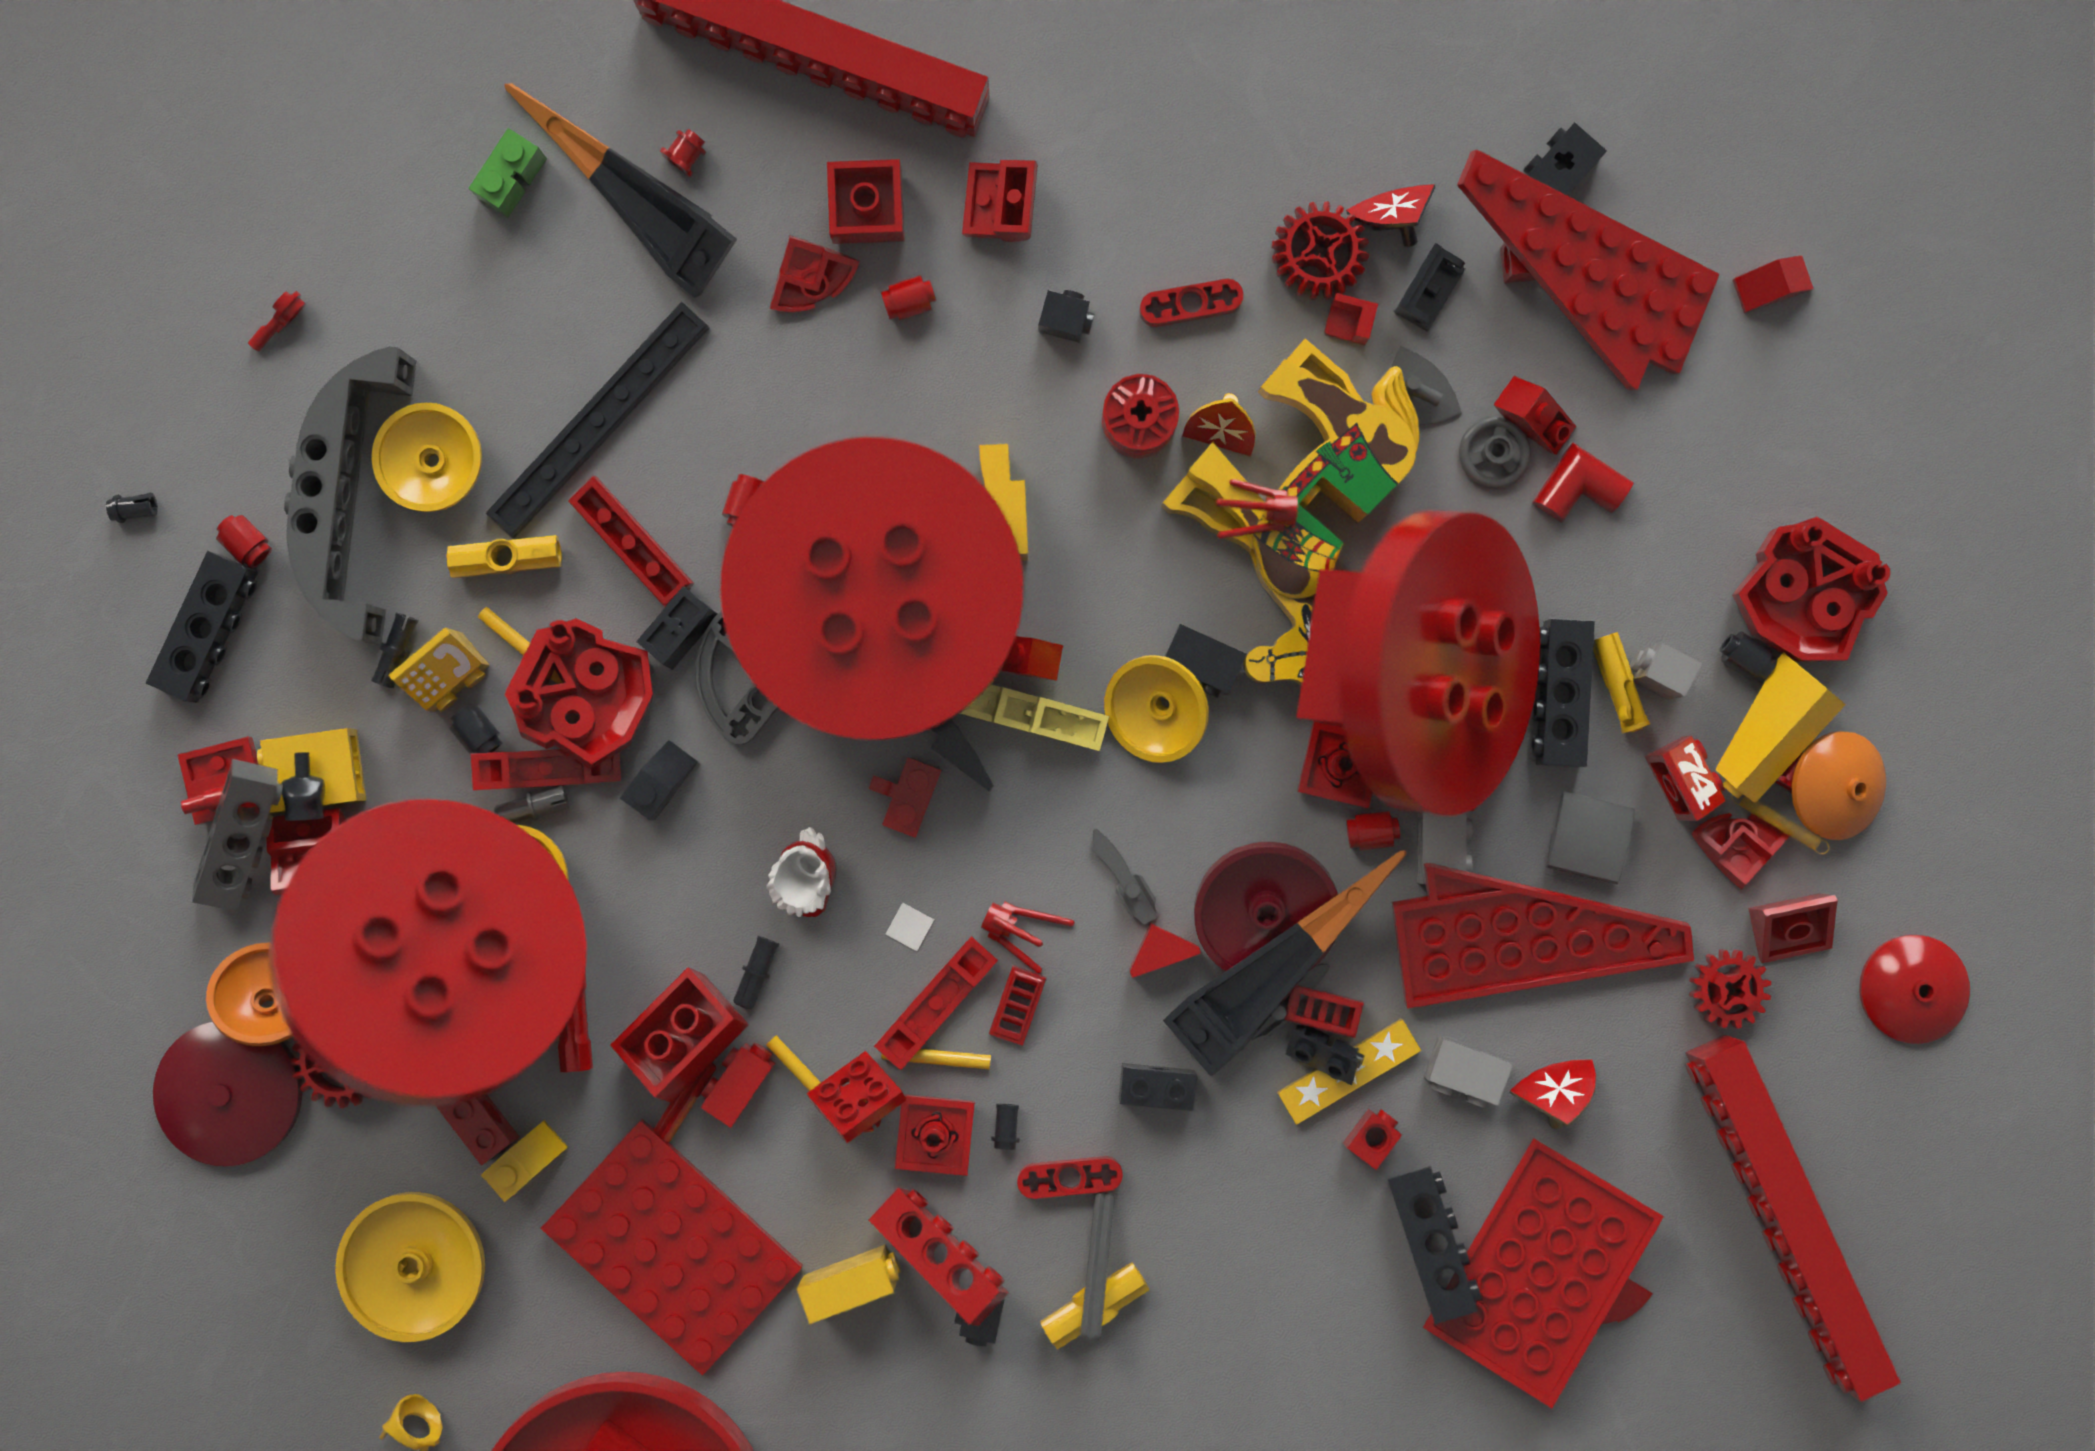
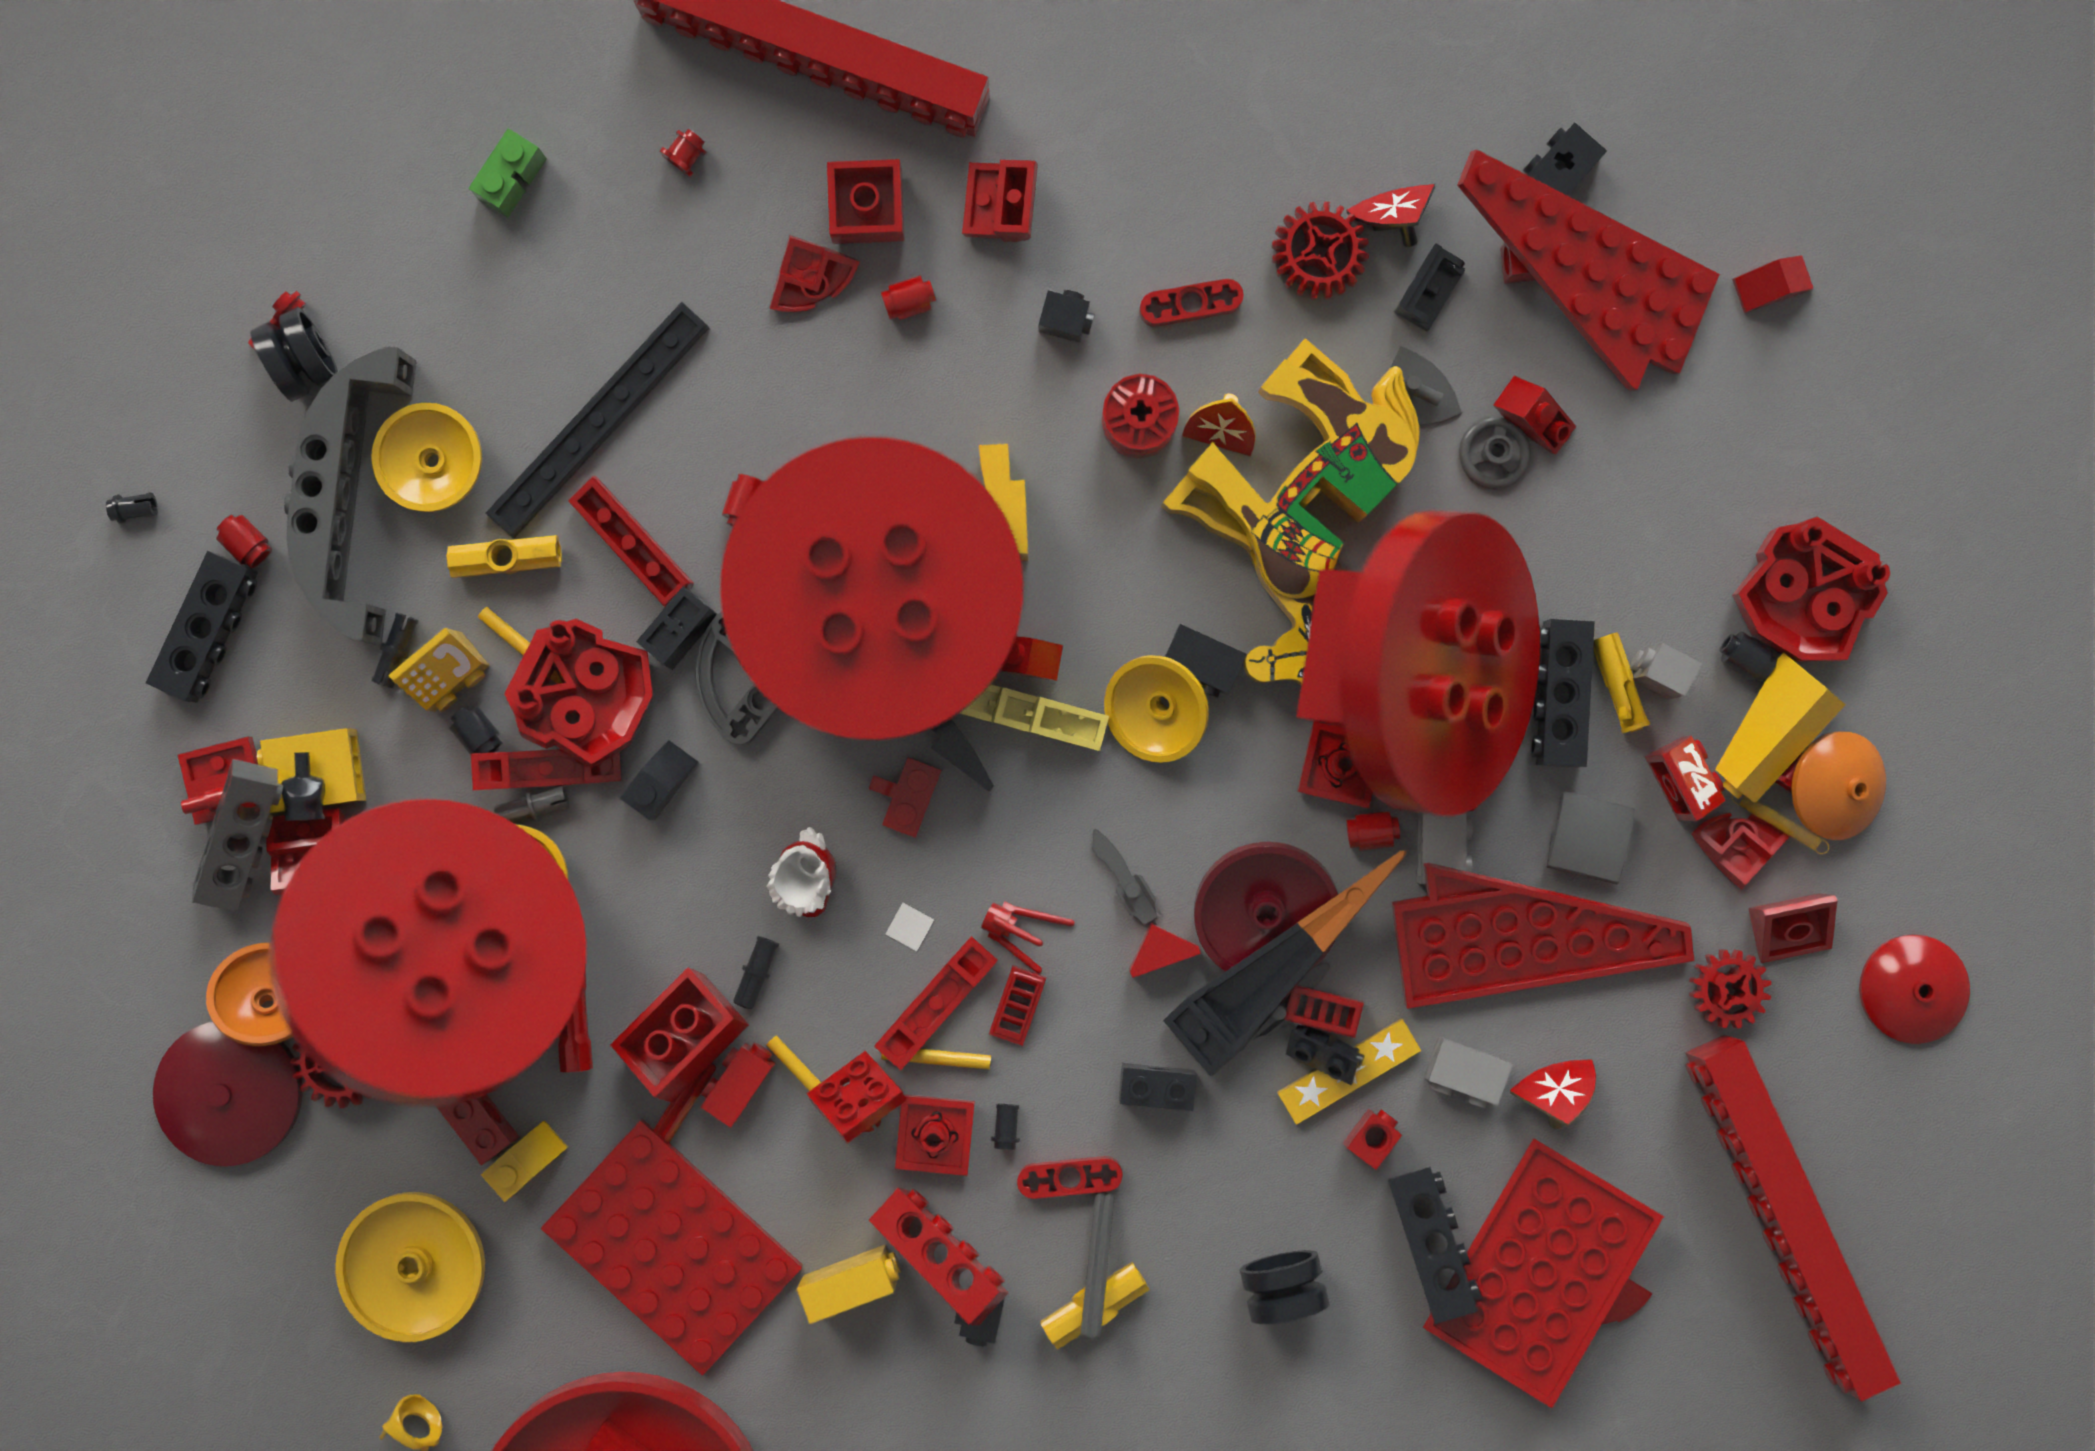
black plate [504,83,737,298] -> none
red plant [1216,479,1298,539] -> none
red panel [1324,293,1378,345] -> none
red brick [1532,442,1634,523] -> none
none -> black wheel [250,306,338,402]
none -> black wheel [1239,1250,1330,1325]

